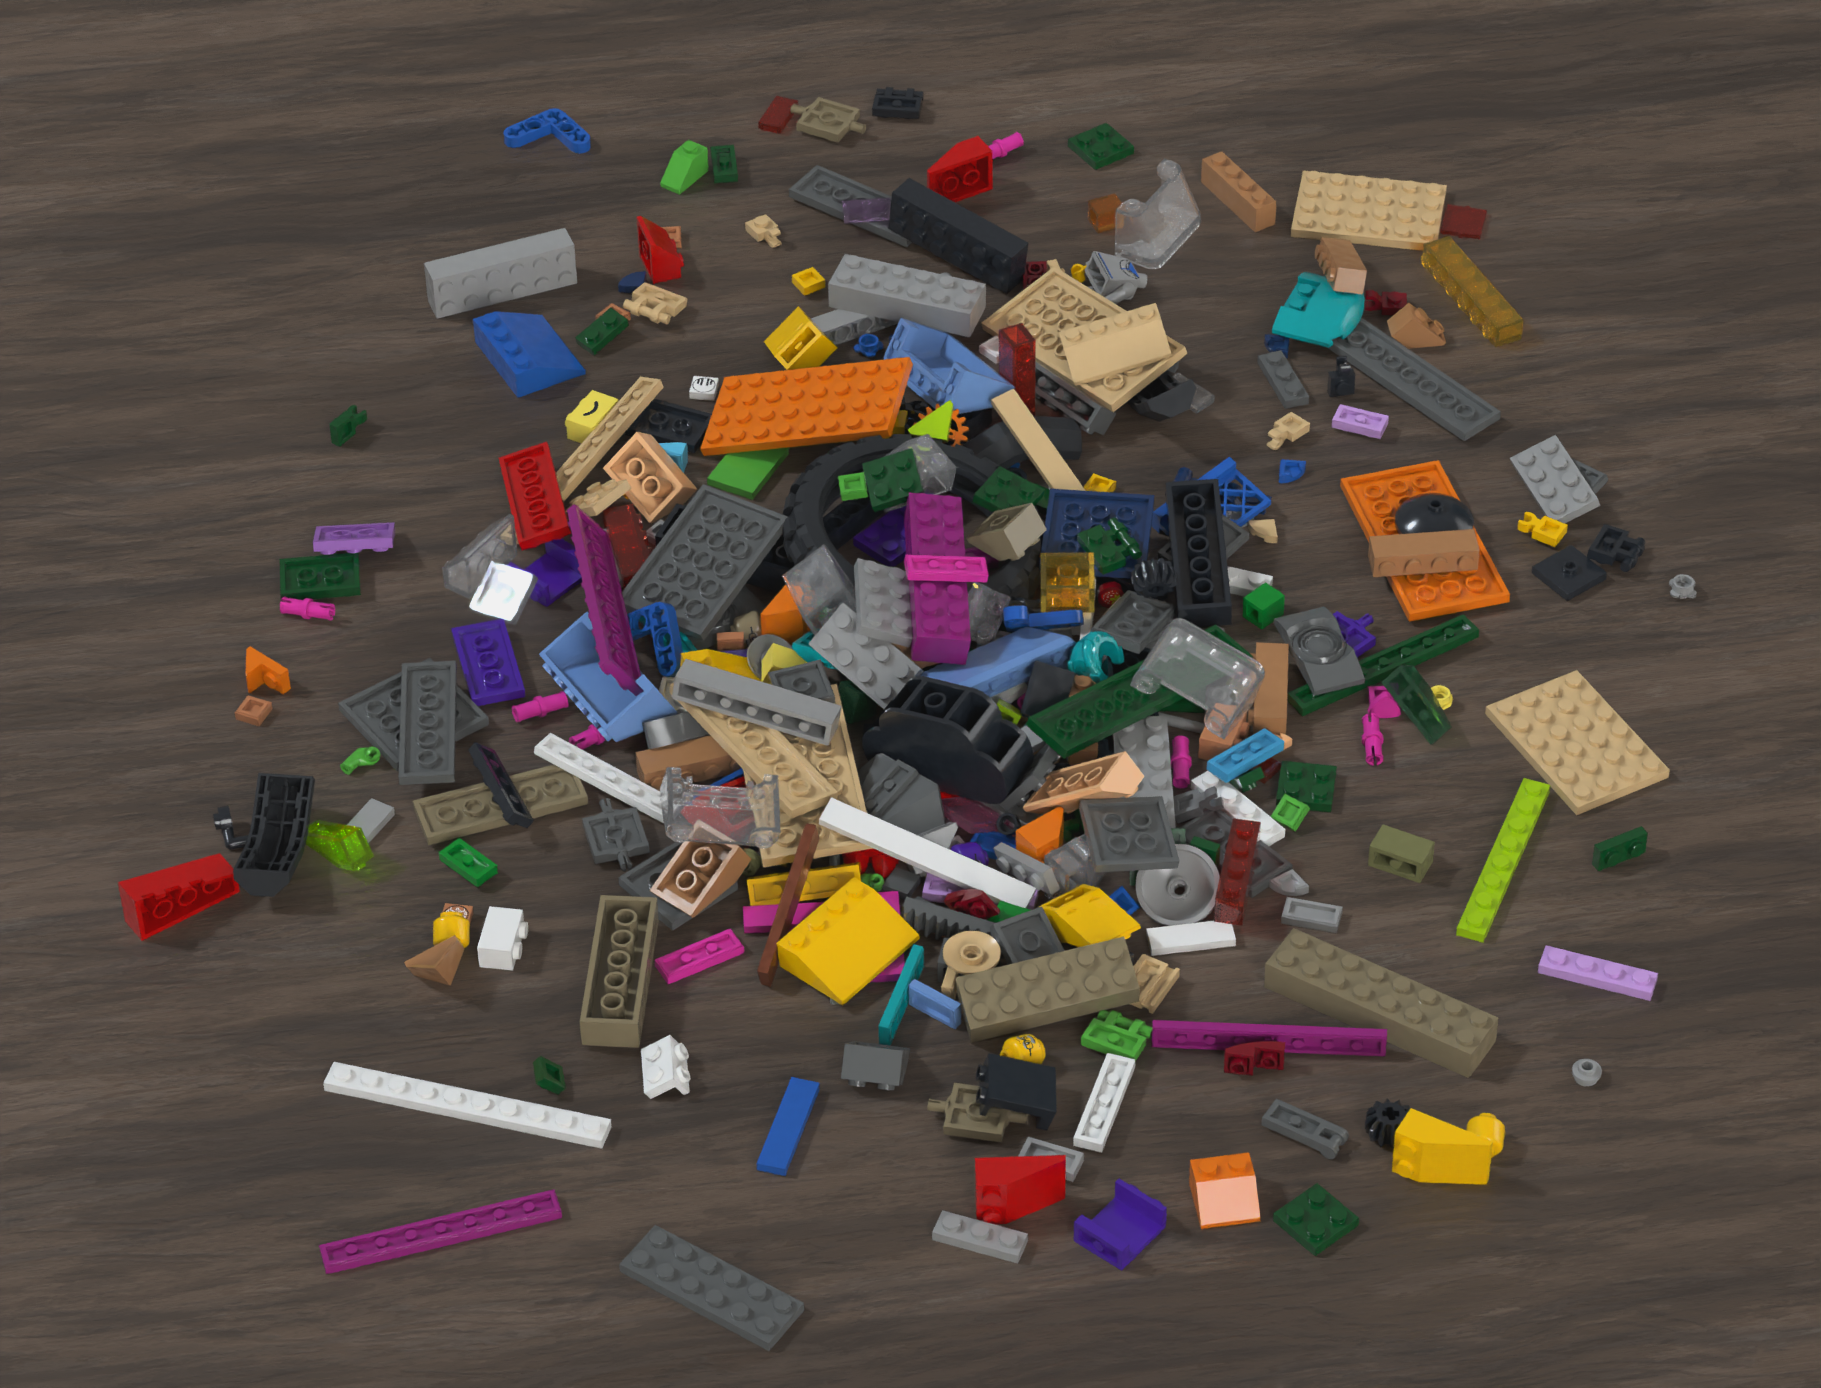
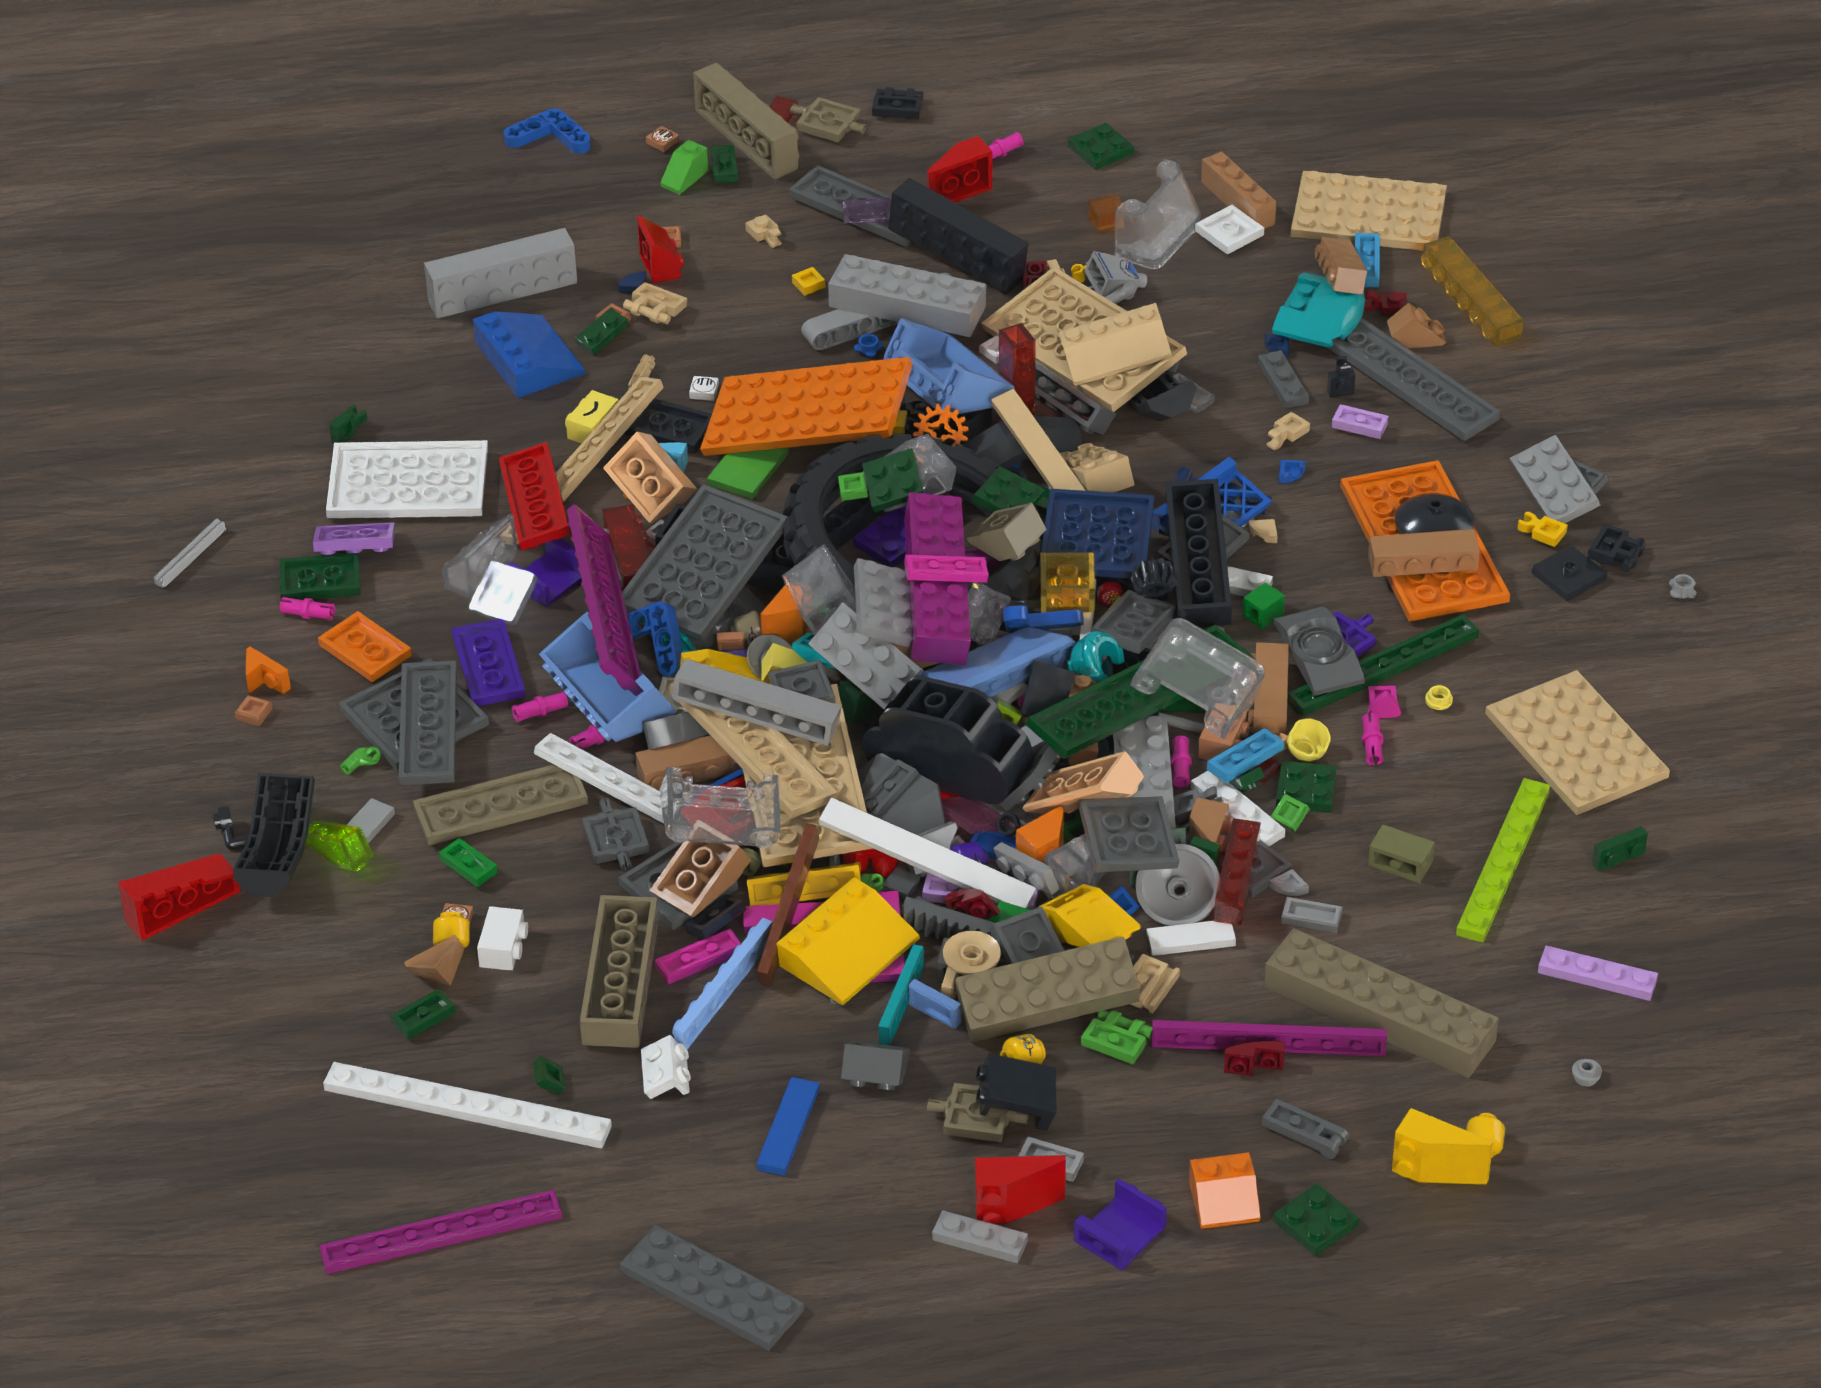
black plate [468,742,534,828] -> none
tan plate [565,479,631,520] -> none
yellow slope [764,306,837,370] -> none
lime slope [908,400,954,443] -> none
white plate [1073,1053,1135,1152] -> none
dark green plate [1077,517,1142,575] -> none
black gear [1365,1098,1410,1149] -> none
clear green slope [1381,665,1452,745] -> none
clear red piece [1440,204,1487,239] -> none
none -> light grey axle [153,519,226,588]
none -> orange plate [318,611,412,683]
none -> white plate [326,440,488,519]
none -> dark green plate [391,989,456,1040]
none -> tan axle [628,354,655,389]
none -> nougat tile [646,126,680,153]
none -> light blue plate [672,918,773,1049]
none -> black plate [685,895,747,940]
none -> dark tan brick [693,62,799,180]
none -> tan slope [1060,443,1135,493]
none -> medium nougat slope [1189,798,1233,852]
none -> white plate [1195,205,1264,254]
none -> light yellow hair [1286,718,1331,762]
none -> dark azure plate [1355,233,1380,288]

